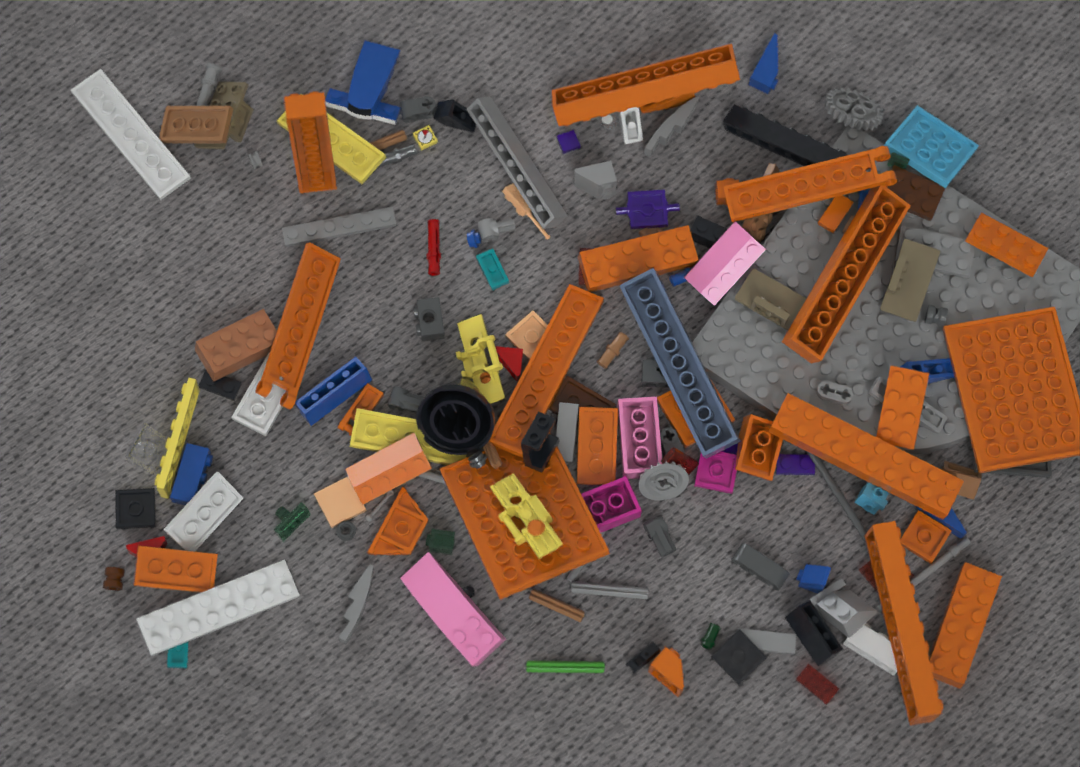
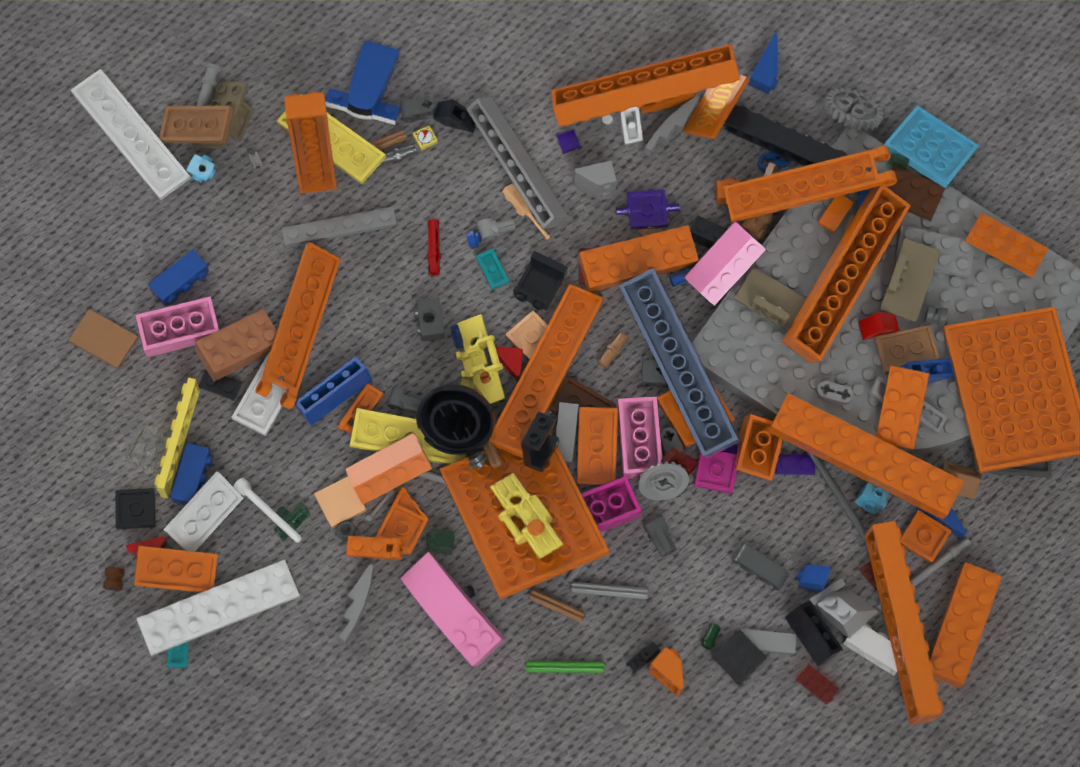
none -> medium nougat tile [68,309,138,369]
none -> bright pink brick [136,296,219,357]
none -> blue brick [148,249,209,306]
none -> medium azure brick [186,154,216,183]
none -> white piece [233,478,301,542]
none -> orange plate [346,536,403,560]
none -> clear blue tile [451,325,463,349]
none -> black panel [513,251,568,311]
none -> orange tile [683,75,749,140]
none -> blue beam [757,152,791,172]
none -> red slope [858,311,900,340]
none -> medium nougat tile [874,324,940,374]

